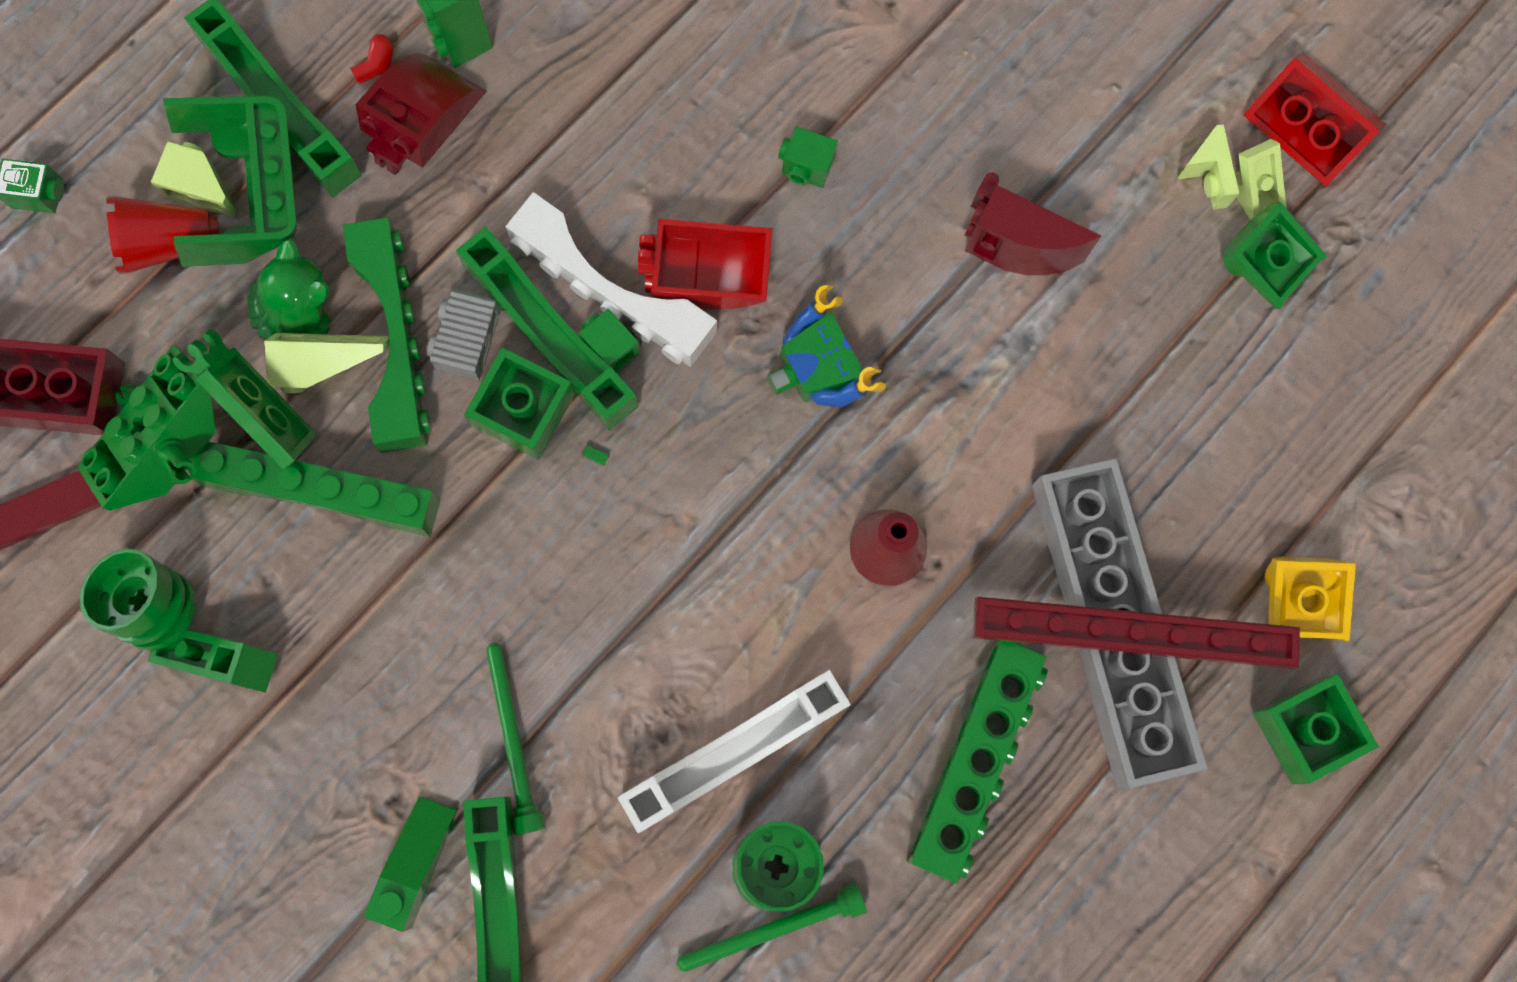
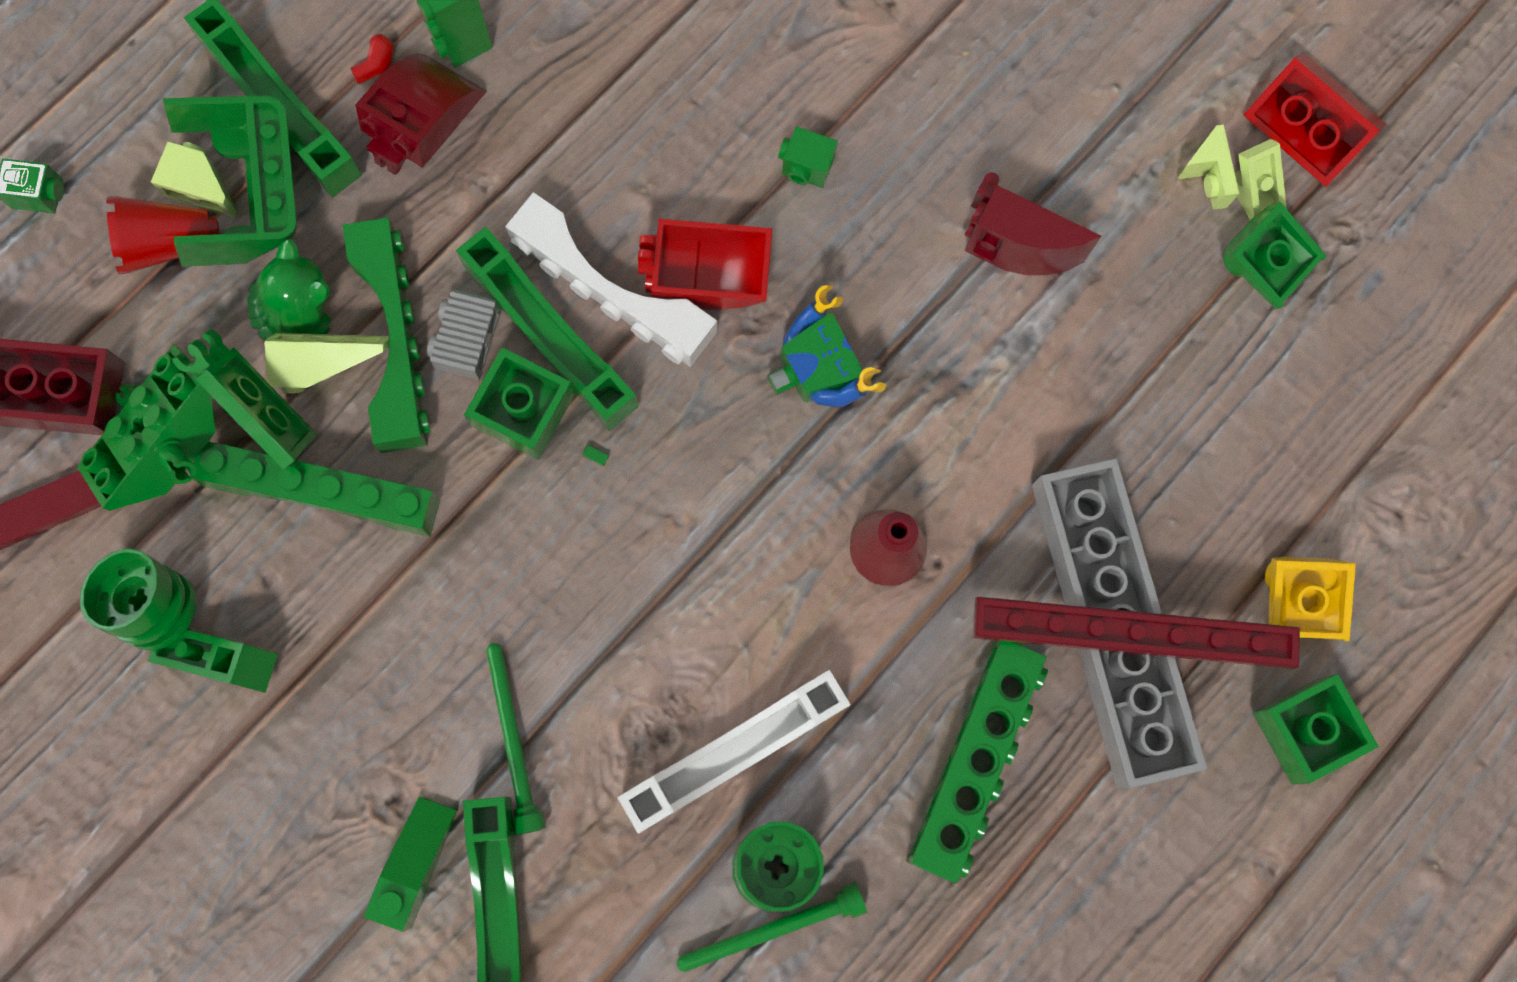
green brick [579,309,640,373] -> none

